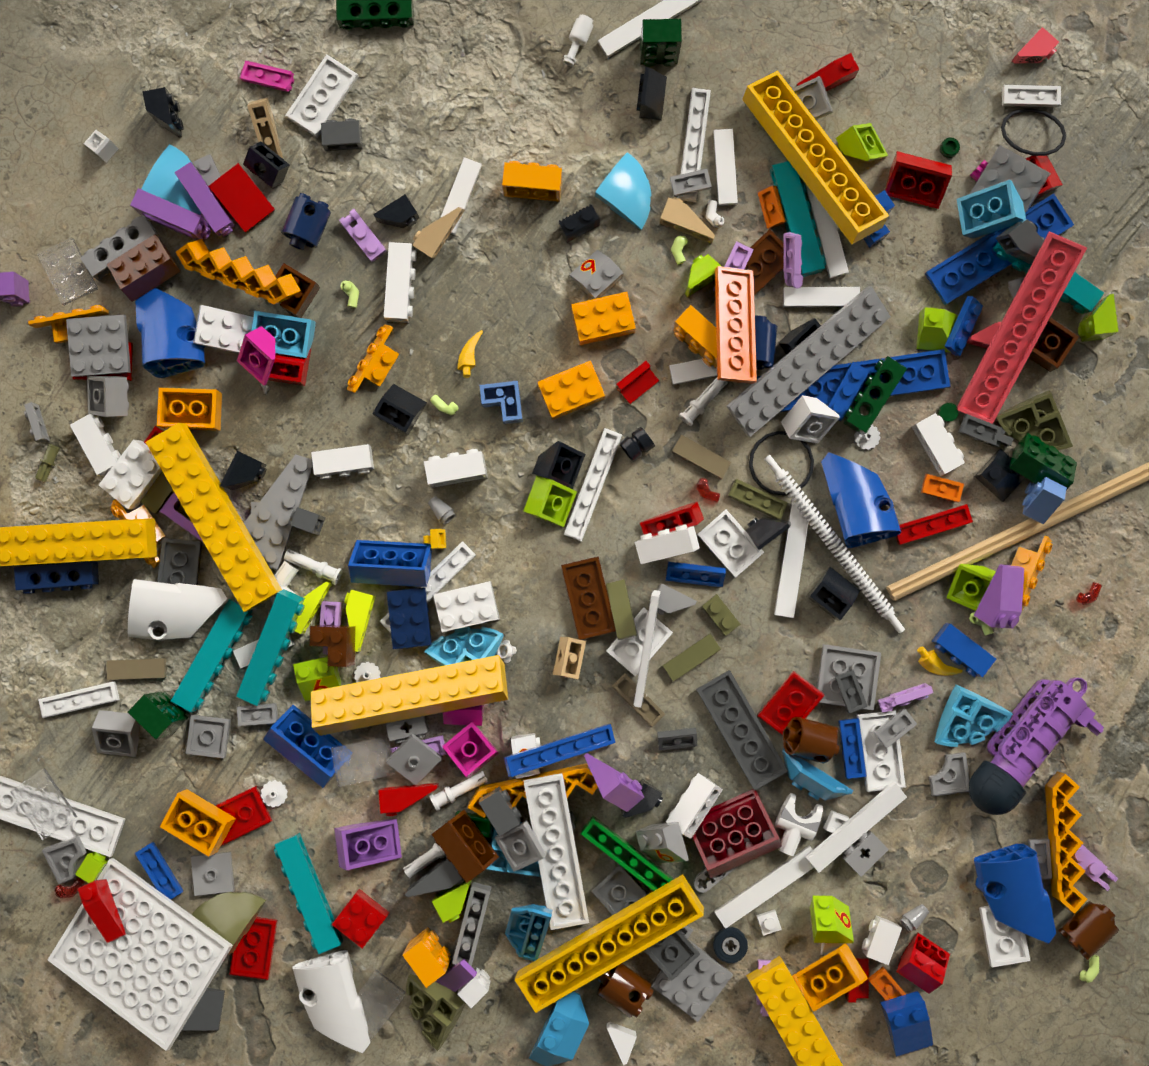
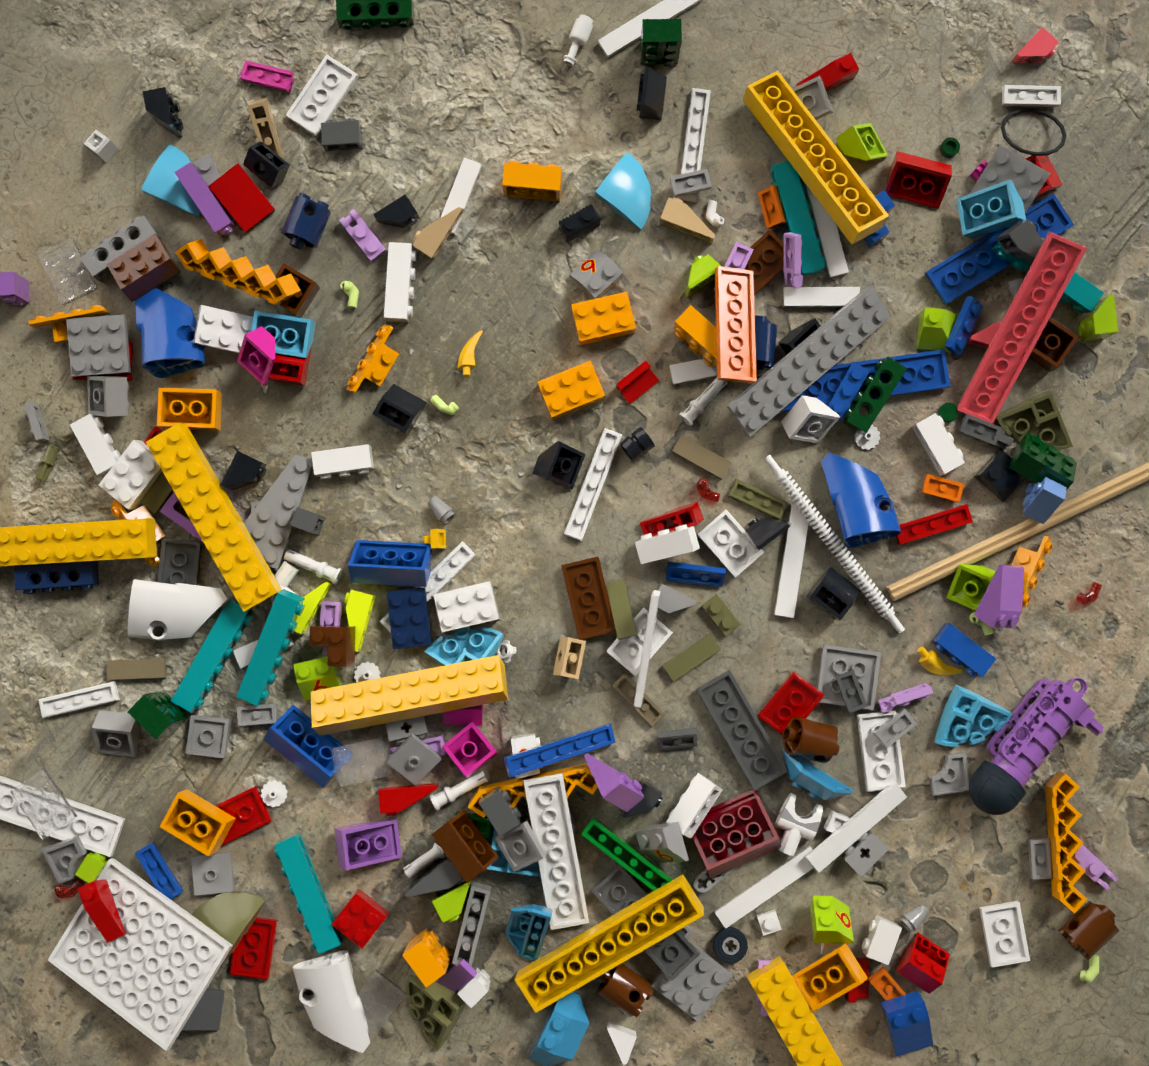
medium lavender piece [130,188,211,241] -> none
white brick [424,449,488,488] -> none
medium blue brick [479,381,523,424] -> none
lime slope [523,476,577,527] -> none
yellowish green arm [671,236,688,265] -> none
white tile [713,129,738,206] -> none
black piece [749,431,814,496] -> none
blue plate [838,718,866,779] -> none
blue panel [974,843,1056,944] -> none

